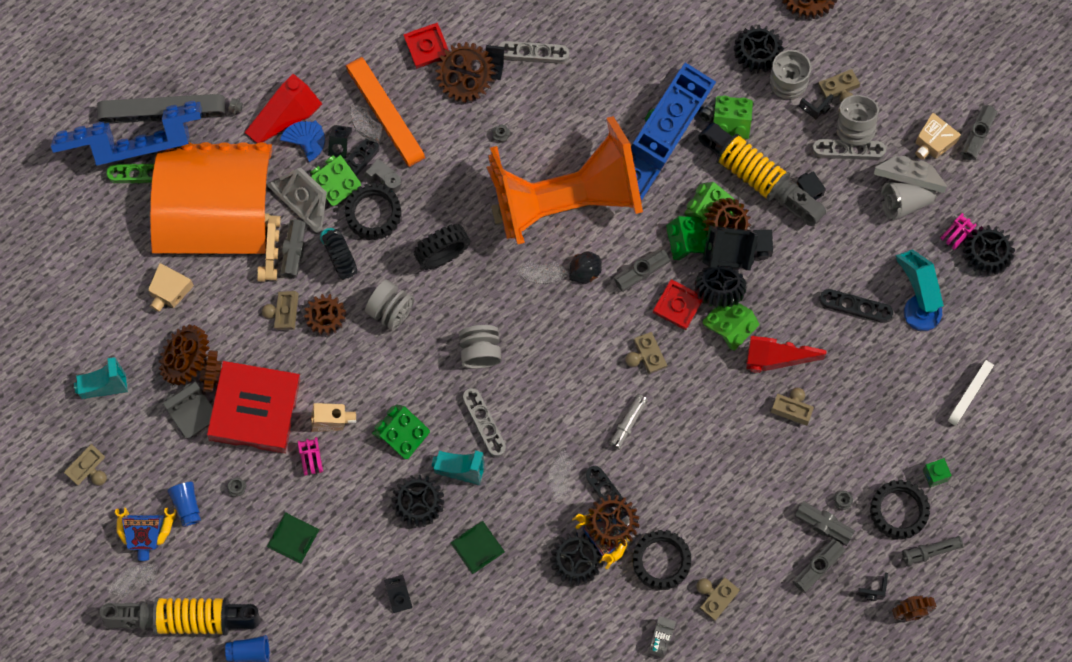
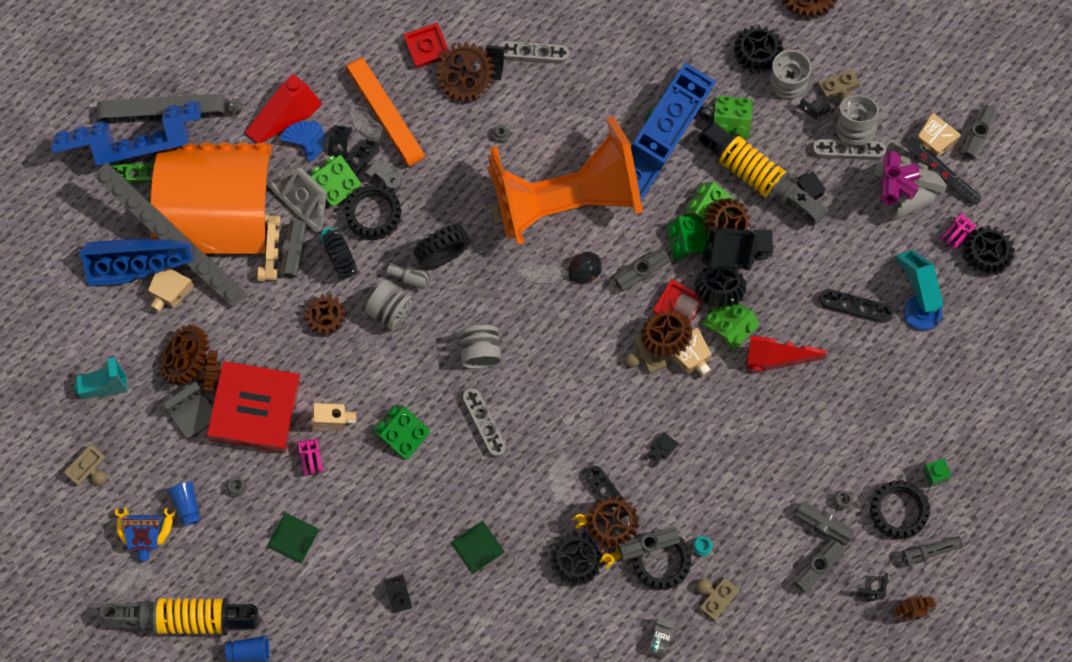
dark tan plate [262,291,299,330] -> none
black gear [391,475,445,528] -> none
teal arch [431,450,485,485] -> none
light grey pin [609,394,648,450] -> none
dark tan plate [771,387,814,426] -> none
white beam [948,360,994,426] -> none
none -> blue wedge [80,239,194,286]
none -> dark grey plate [93,162,247,307]
none -> light grey arm [387,263,431,289]
none -> dark grey piece [618,526,680,561]
none -> reddish brown gear [641,309,693,359]
none -> black plate [645,432,679,467]
none -> tan torso [672,328,711,377]
none -> clear piece [673,294,699,320]
none -> teal plate [693,536,713,556]
none -> magenta piece [880,151,920,205]
none -> black sticker [906,136,982,205]

